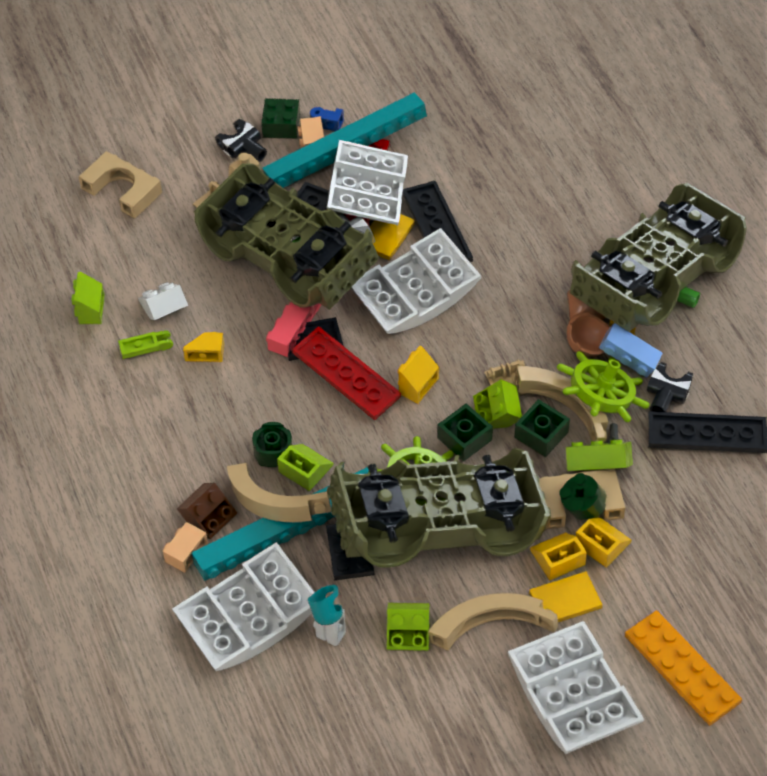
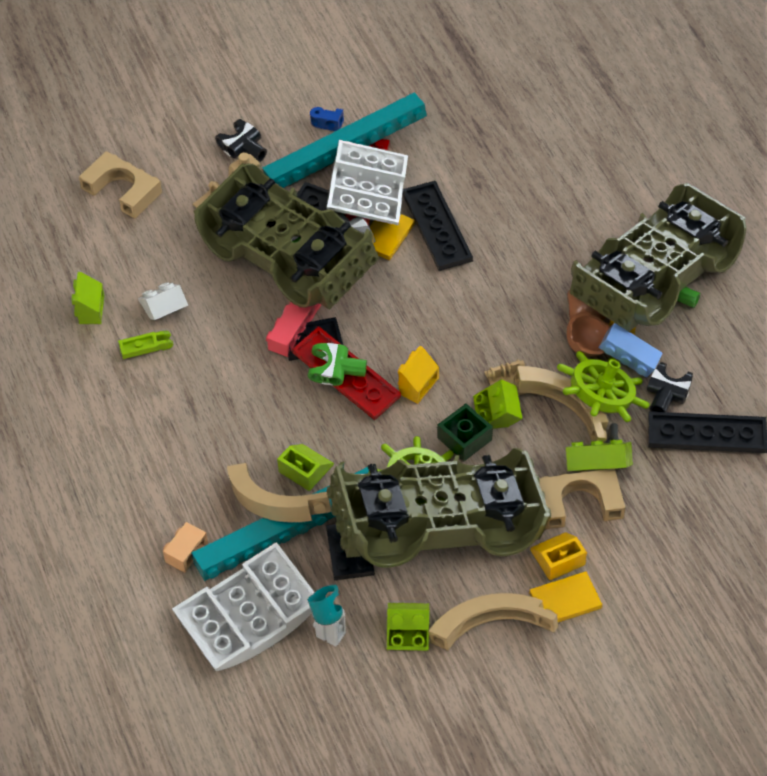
reddish brown slope [177,483,237,539] -> none
yellow slope [183,332,224,362] -> none
dark green brick [252,422,292,467] -> none
dark green brick [261,98,300,139] -> none
light nougat brick [297,117,324,149] -> none
white slope [351,228,481,334] -> none
white slope [508,621,644,754] -> none
dark green brick [514,399,570,457] -> none
dark green brick [559,473,607,520] -> none
yellow slope [576,517,632,568] -> none
light orange plate [625,610,742,726] -> none
none -> bright green connector [307,343,367,386]

